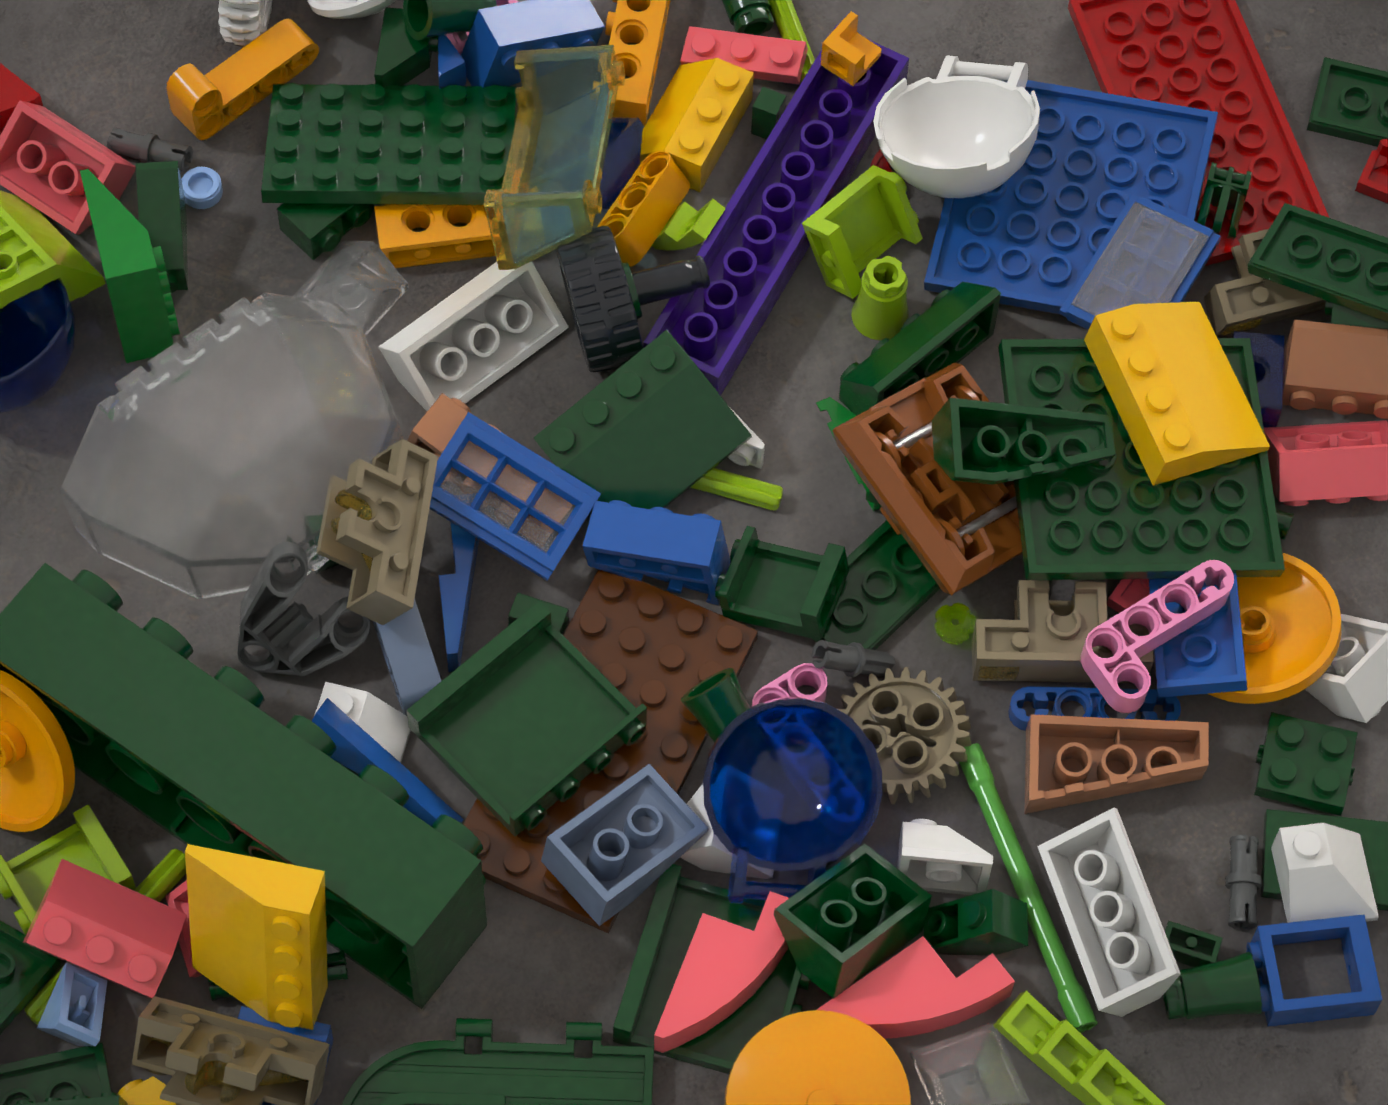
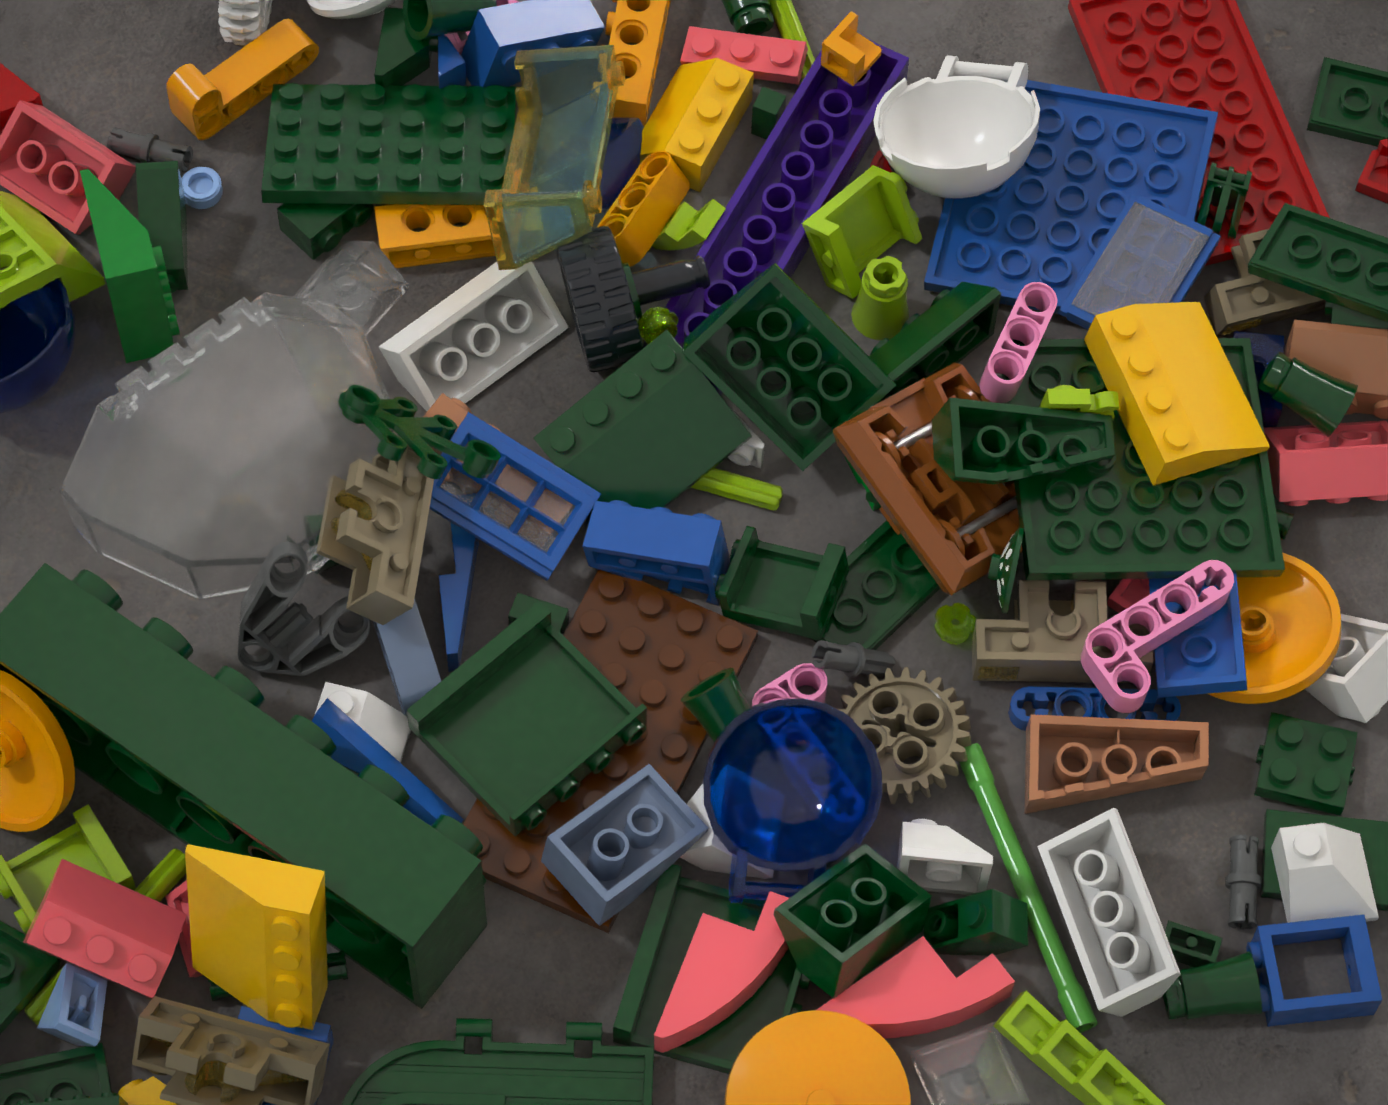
none -> dark green plant [337,385,501,479]
none -> clear neon green plate [638,307,678,344]
none -> dark green slope [682,263,896,471]
none -> bright pink beam [979,282,1058,403]
none -> dark green dish [988,527,1025,614]
none -> lime plate [1039,385,1120,420]
none -> dark green plant [1258,351,1358,437]

